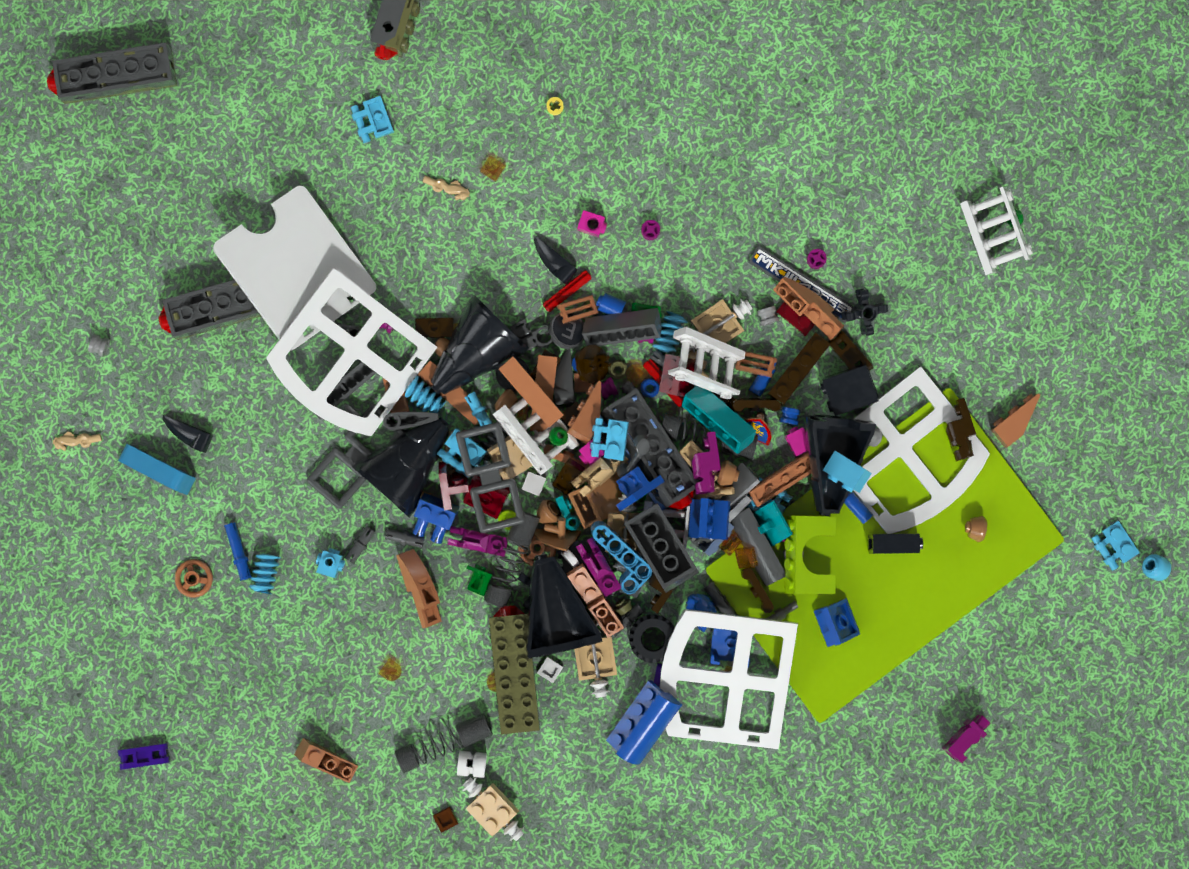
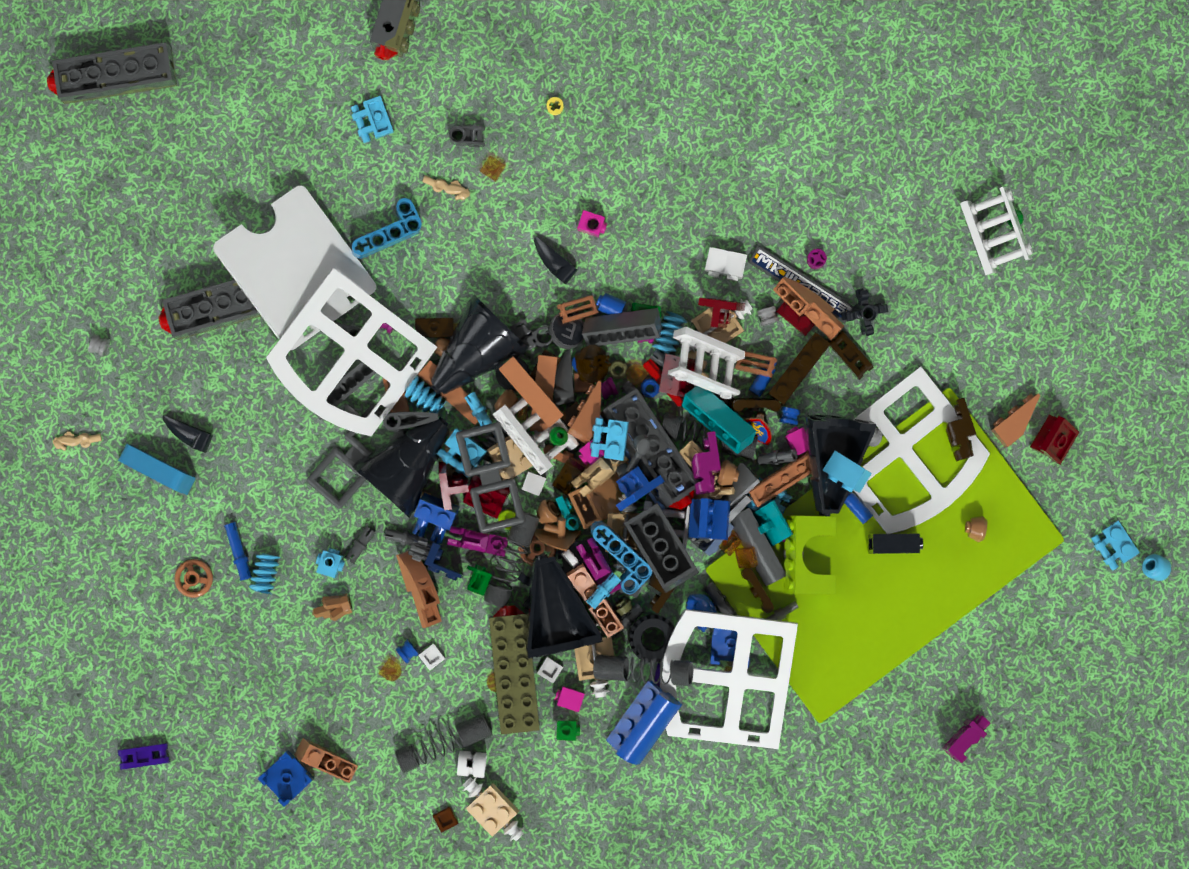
red axle [542,270,592,312] -> none
magenta wheel [641,220,660,241] -> none
blue bracket [814,598,860,647] -> none
black brick [820,363,879,416] -> none
none -> blue panel [258,750,315,807]
none -> medium nougat rock [312,593,353,621]
none -> dark azure beam [351,198,422,259]
none -> blue wheel [396,639,419,663]
none -> dark grey gear [408,537,432,562]
none -> white tile [418,644,445,670]
none -> dark blue bracket [425,542,463,581]
none -> dark grey piece [449,126,485,147]
none -> dark pink brick [555,686,585,712]
none -> green bracket [556,720,580,741]
none -> medium azure pin [586,572,621,609]
none -> dark grey piece [593,654,694,686]
none -> dark red bracket [698,298,746,328]
none -> white brick [705,247,747,281]
none -> dark grey pin [758,449,798,466]
none -> dark red bracket [1030,414,1079,465]

